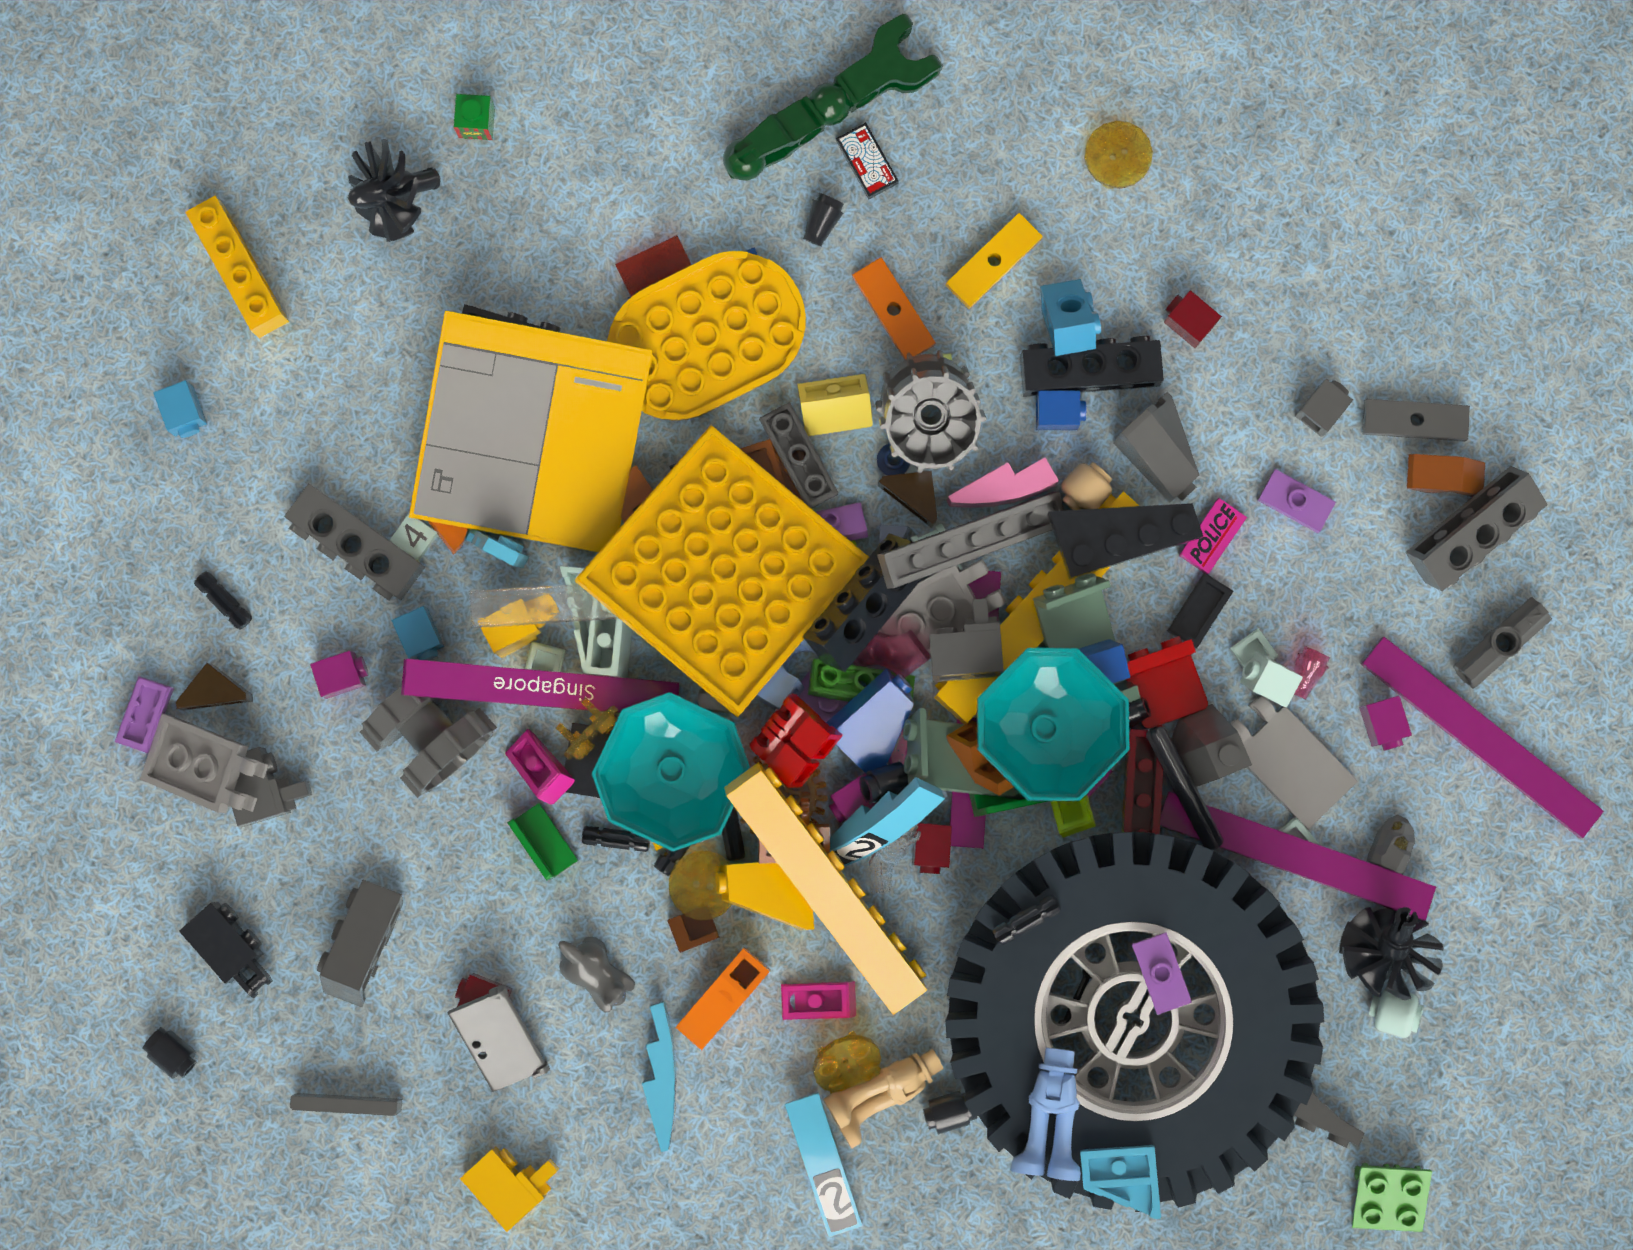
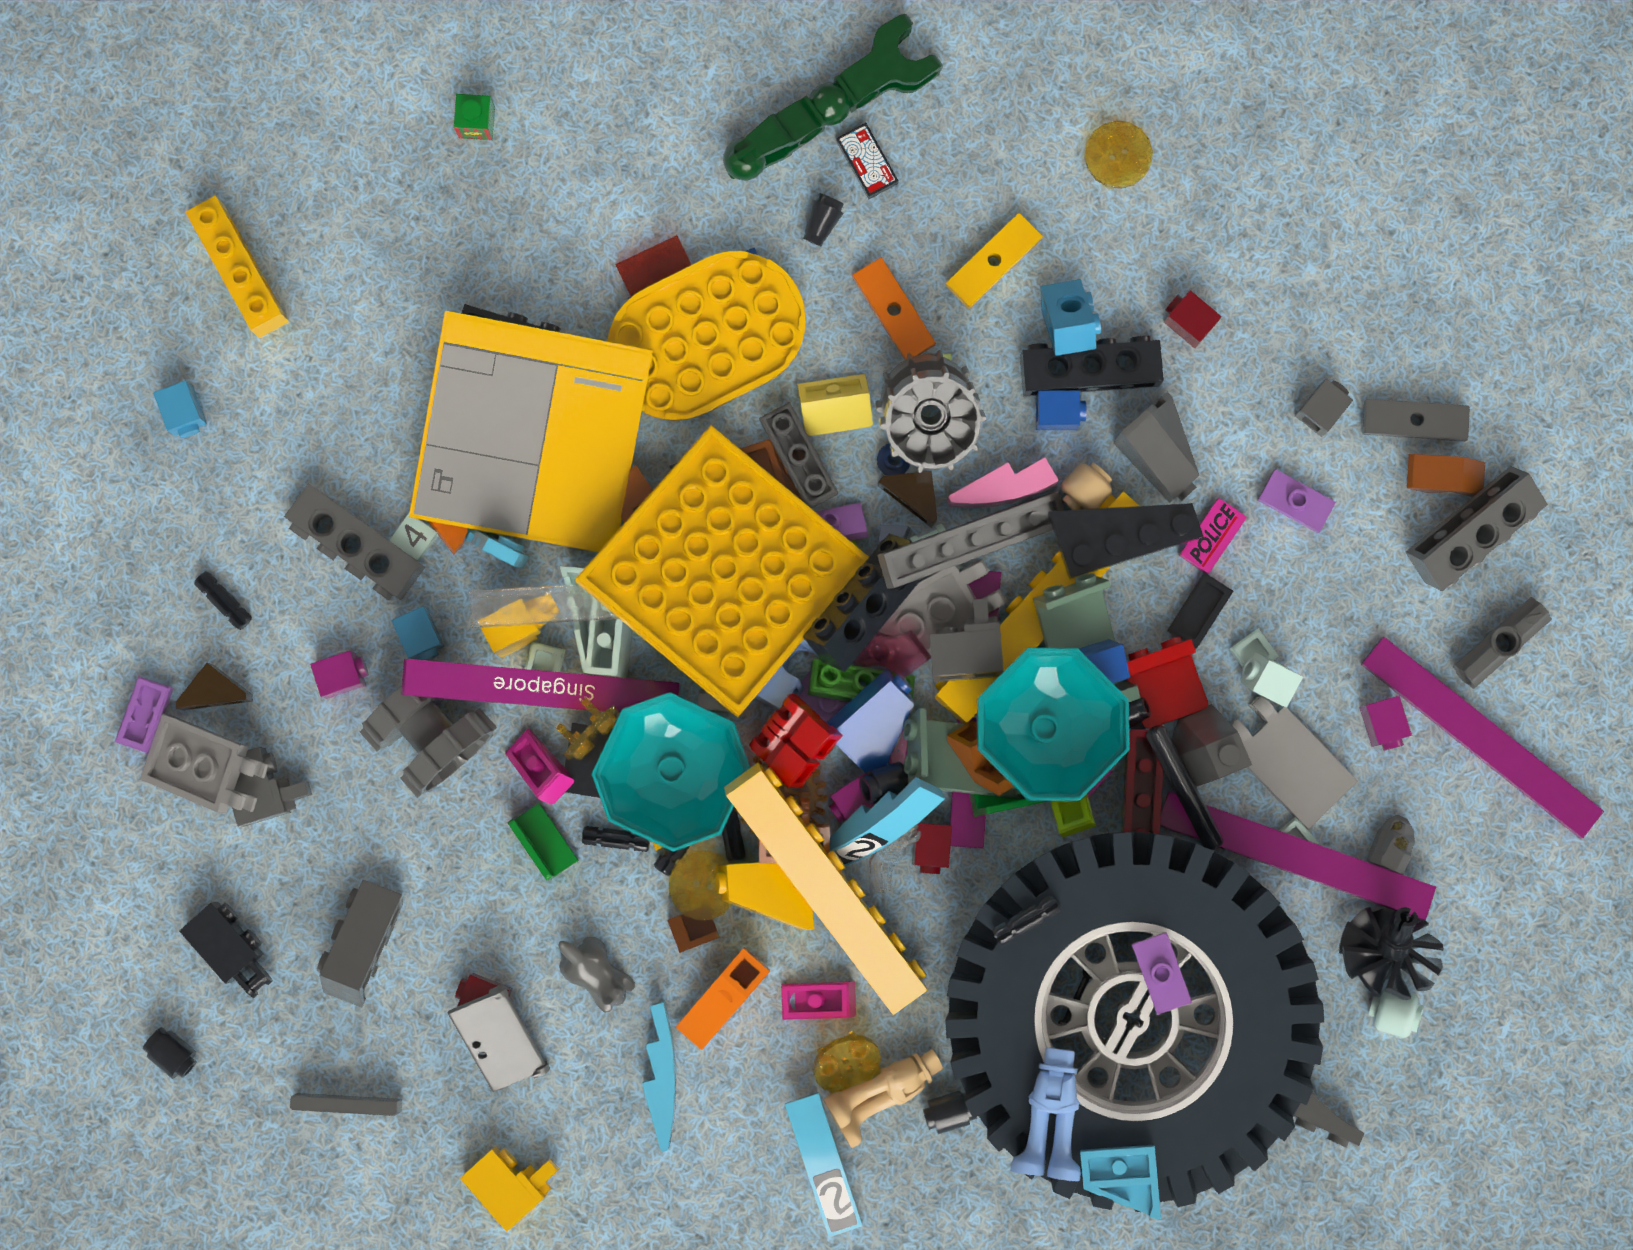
black piece [347,139,440,242] -> none
clear pink cone [1294,646,1330,700] -> none
hinge [1352,1163,1432,1232] -> none

